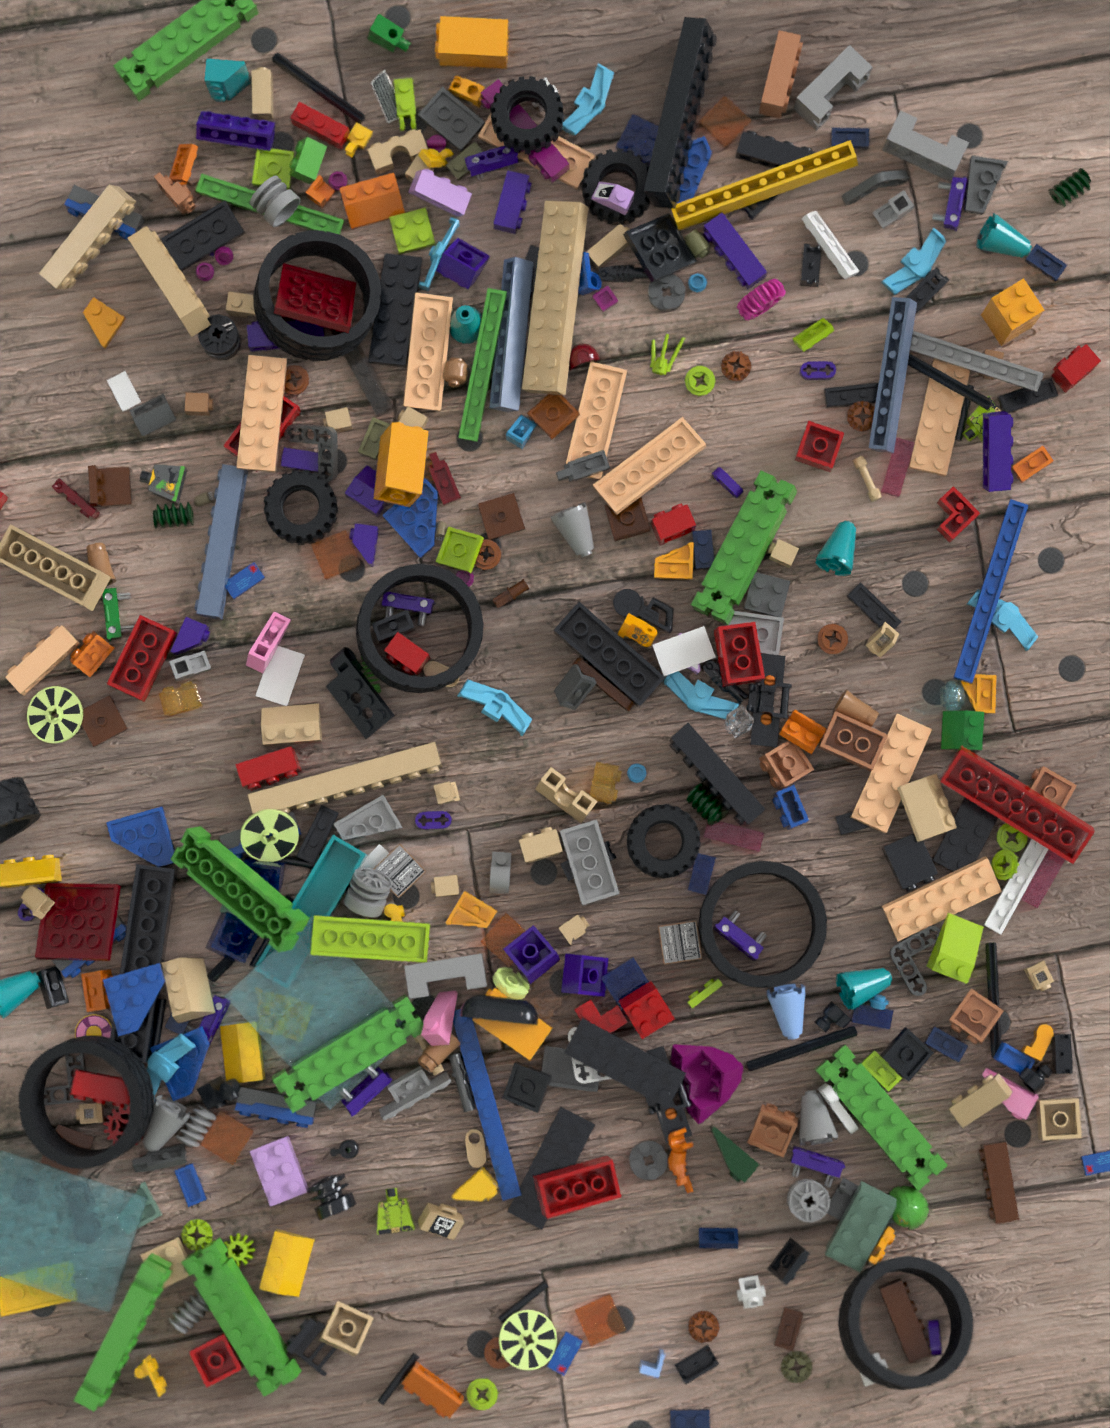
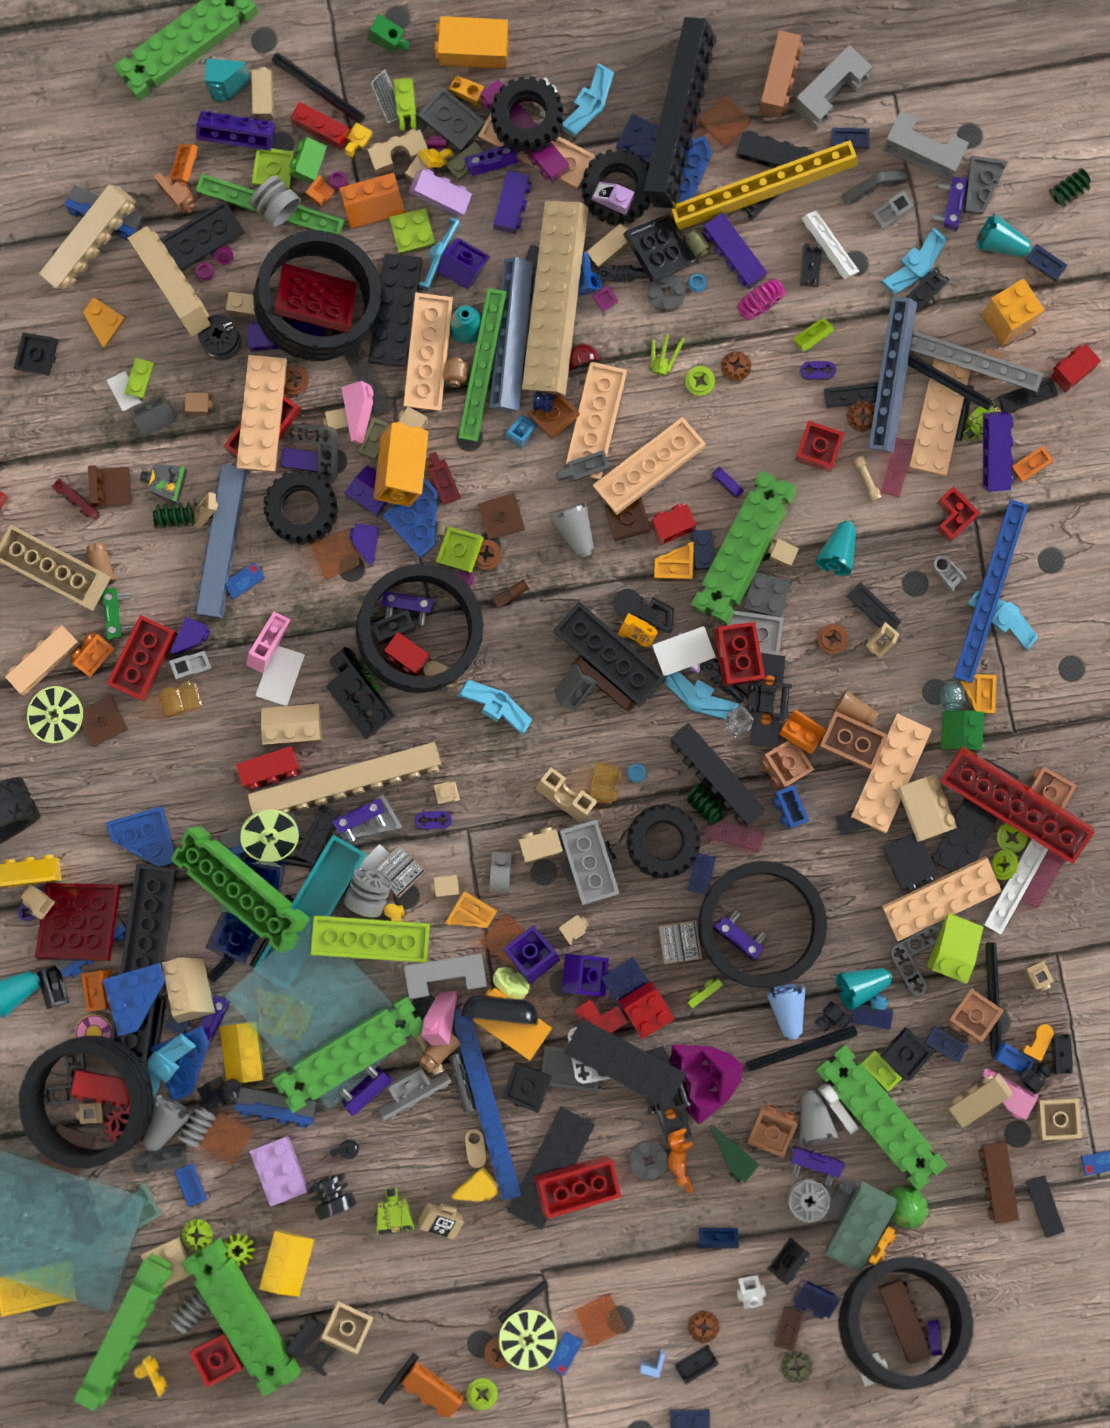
none -> black hinge [13,333,59,376]
none -> lime plate [124,357,155,400]
none -> tan plate [194,492,218,528]
none -> dark purple piece [332,798,386,843]
none -> bright pink slope [341,381,373,445]
none -> clear blue wheel [533,392,554,413]
none -> clear blue slope [792,1278,841,1319]
none -> light grey piece [931,556,967,592]
none -> black tile [1026,1175,1065,1238]

